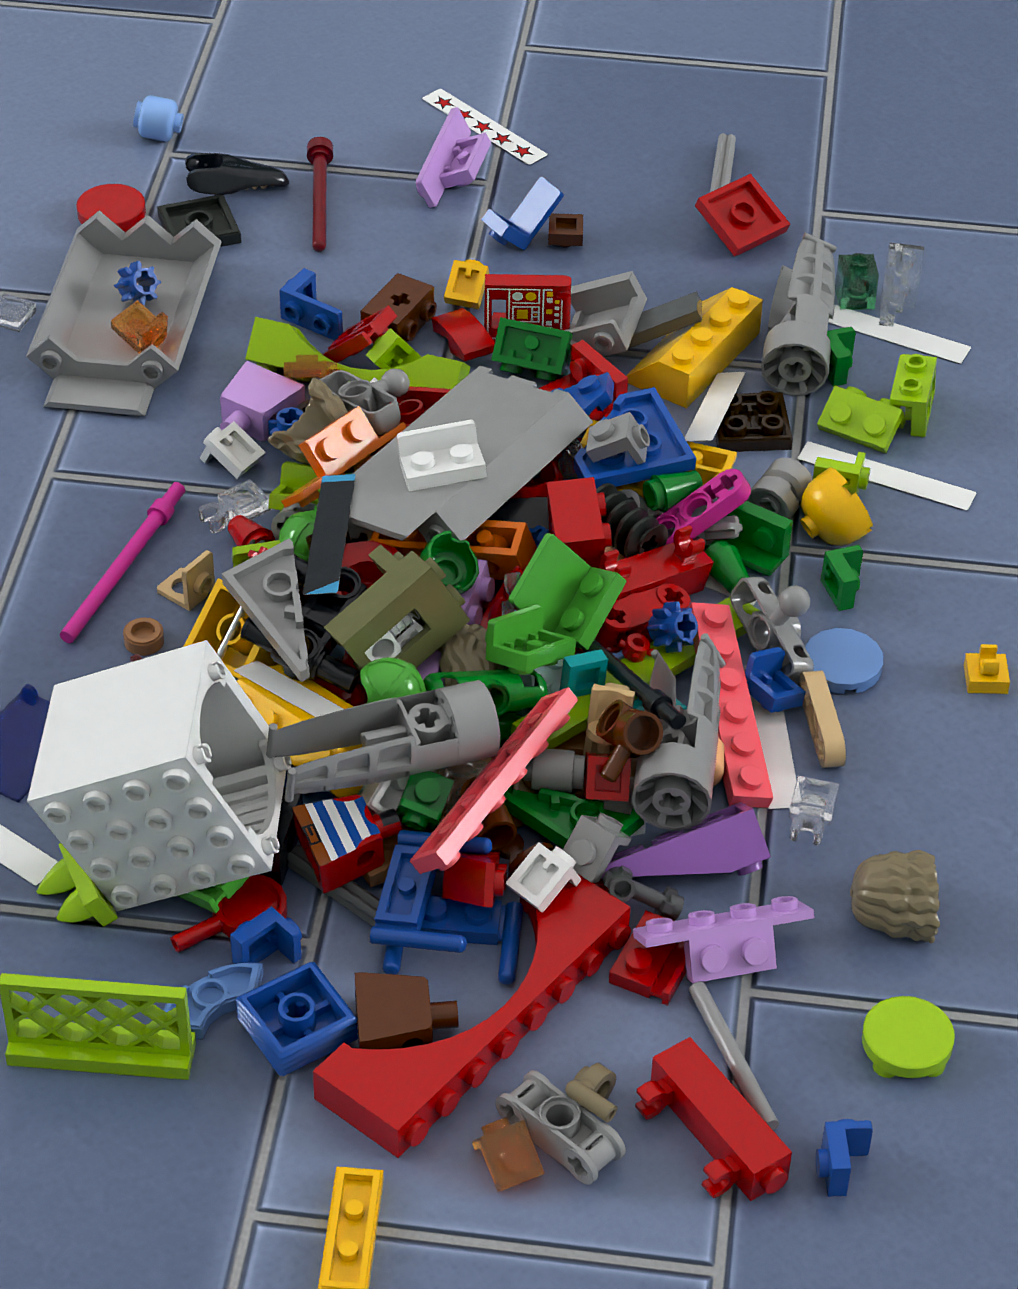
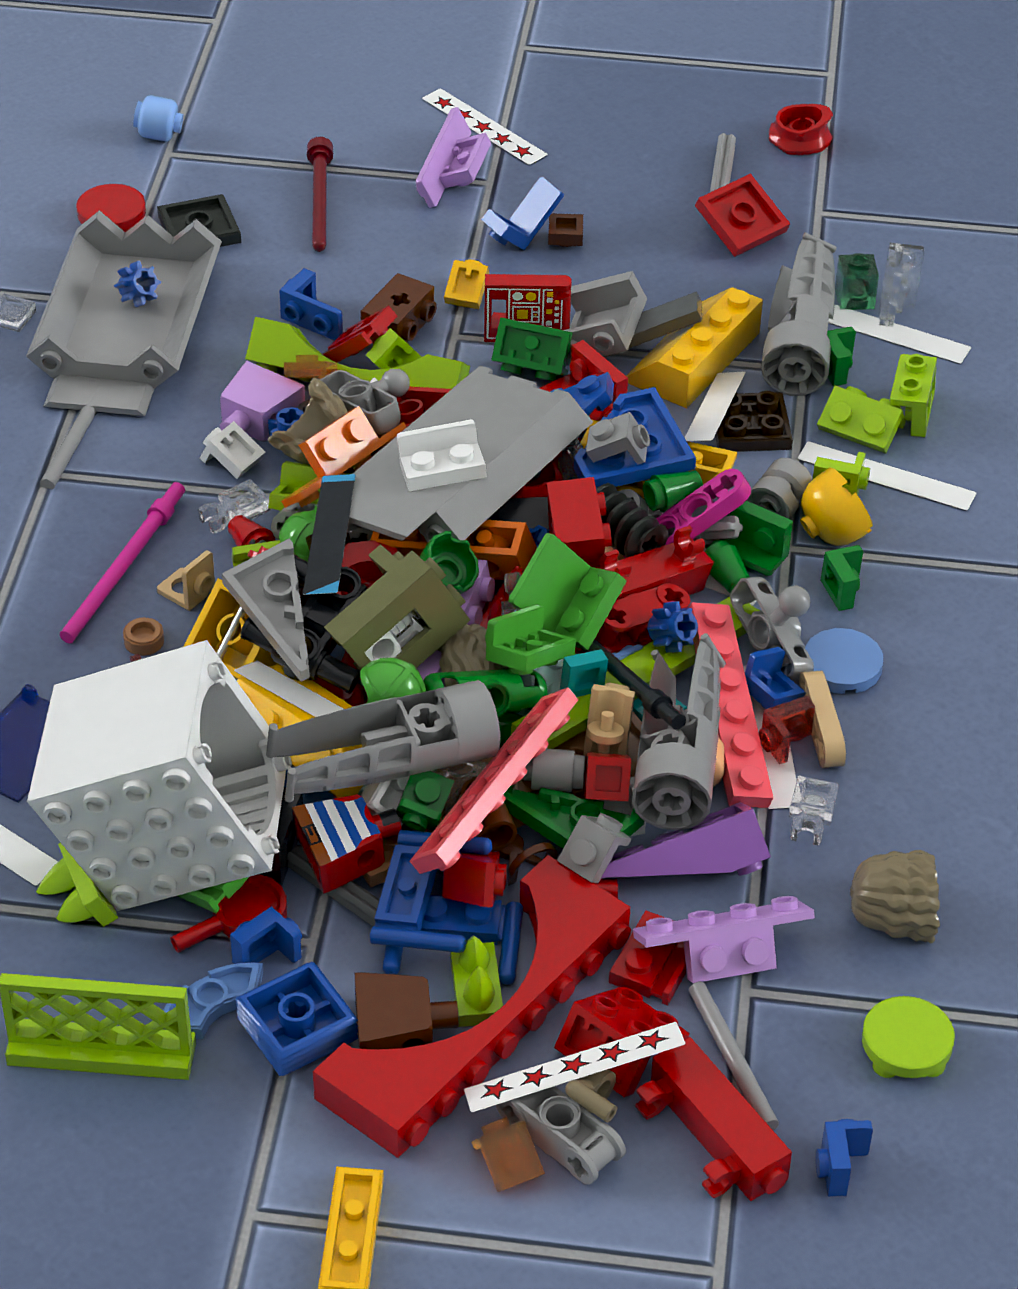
clear orange bracket [111,300,168,354] -> none
black animal [185,153,289,195] -> none
red slope [431,308,495,361] -> none
white bracket [505,842,582,913] -> none
reddish brown piece [596,699,663,782] -> none
dark grey bar [602,865,684,921] -> none
red piece [618,633,654,663] -> none
yellow tile [964,644,1010,694] -> none
none -> light grey bar [40,387,100,489]
none -> lime tile [450,935,503,1027]
none -> white sticker [464,1022,686,1112]
none -> red bracket [554,987,690,1097]
none -> clear red bracket [759,696,815,764]
none -> red hat [769,104,833,155]

